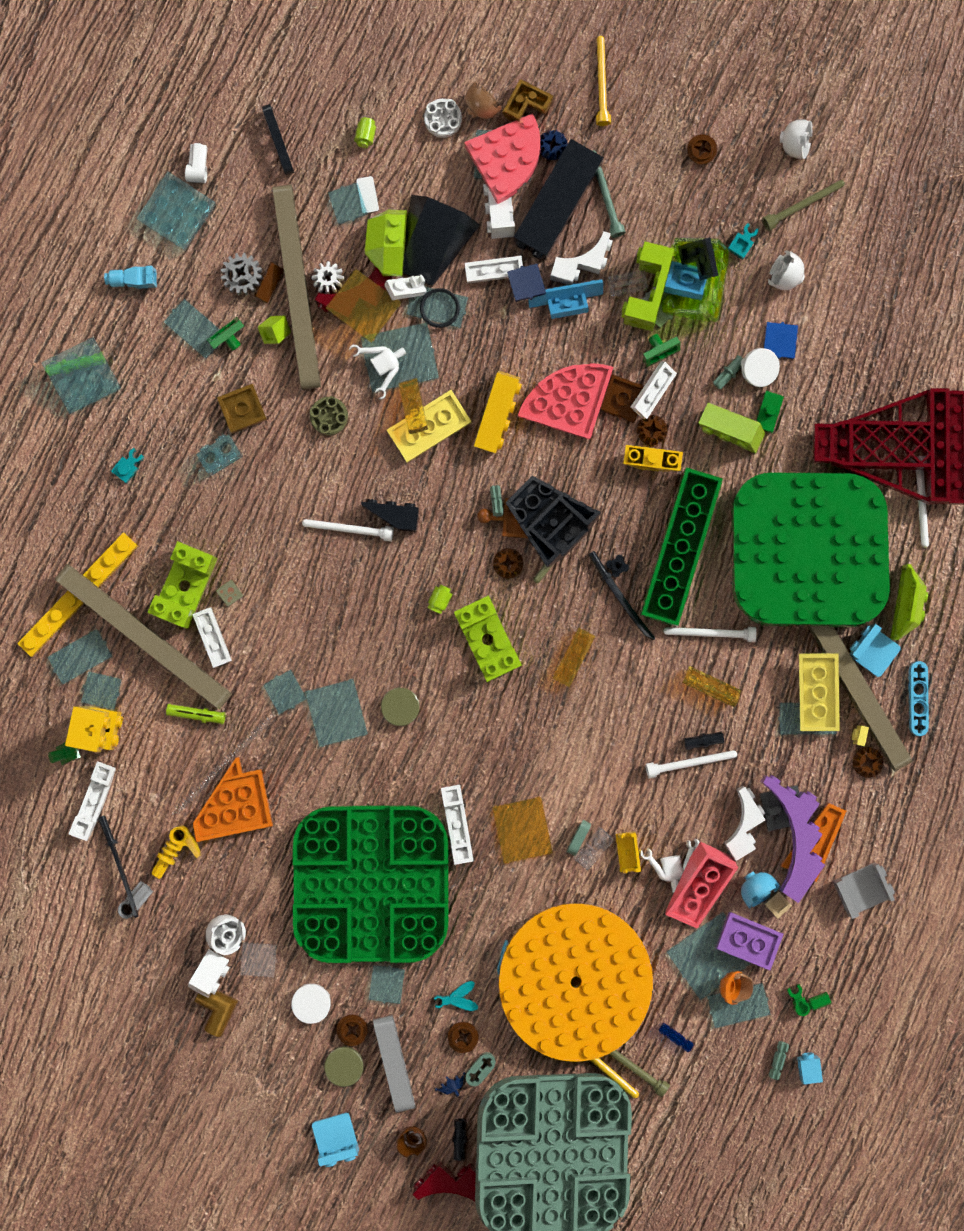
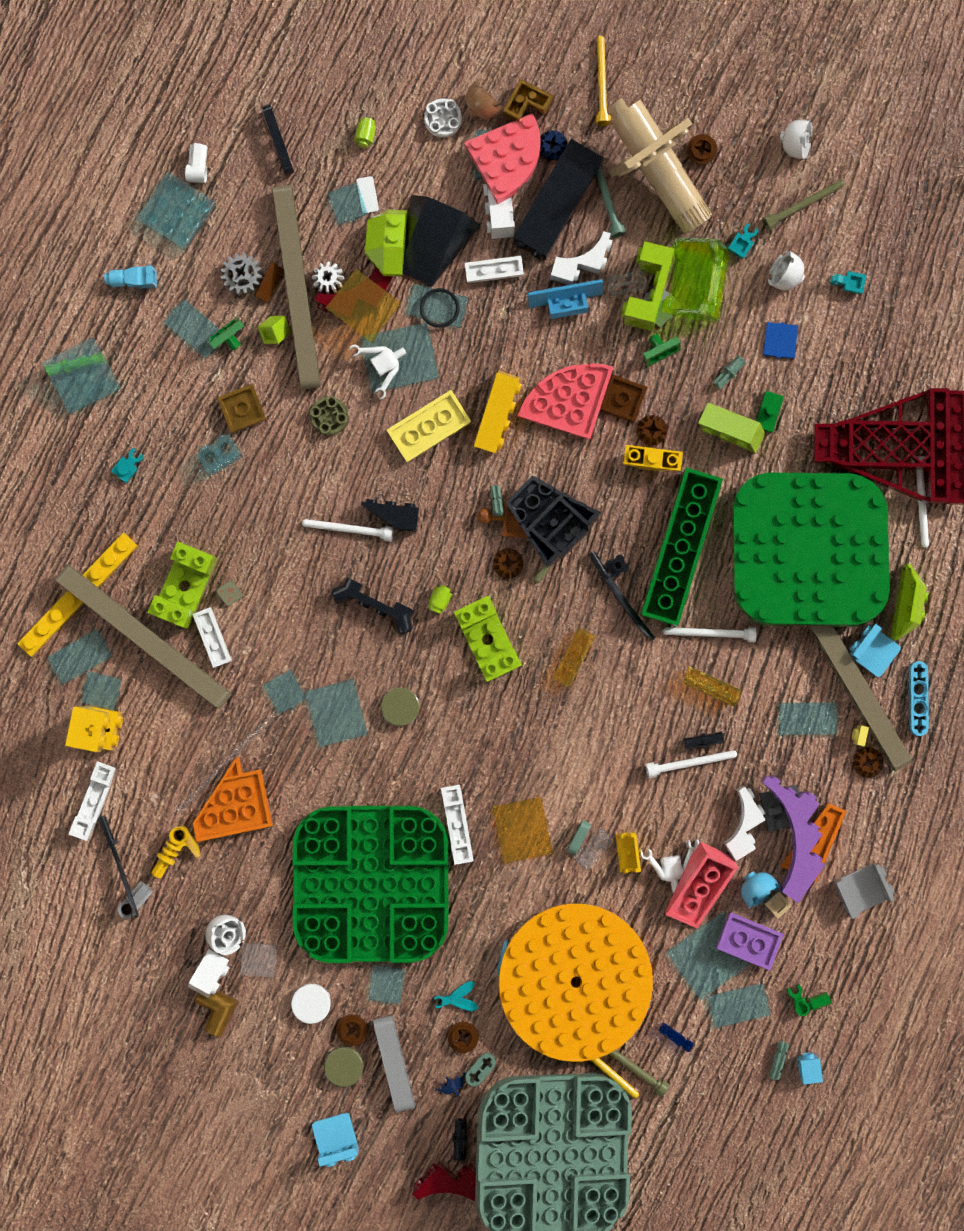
green tile [48,742,80,765] -> none
lime pin [166,704,226,724] -> none
white plate [385,275,427,300] -> none
reddish brown hair [395,1126,427,1158] -> none
clear yellow plate [399,378,428,434] -> none
dark blue piece [507,264,546,302] -> none
white plate [631,361,677,419] -> none
dark azure plate [664,261,707,300] -> none
black plate [678,237,719,280] -> none
piece [719,971,753,1005] -> none
white tile [740,348,780,387] -> none
light yellow plate [799,653,840,731] -> none
none -> black plate [331,577,414,635]
none -> tan piece [607,98,713,234]
none -> teal plate [830,271,866,295]

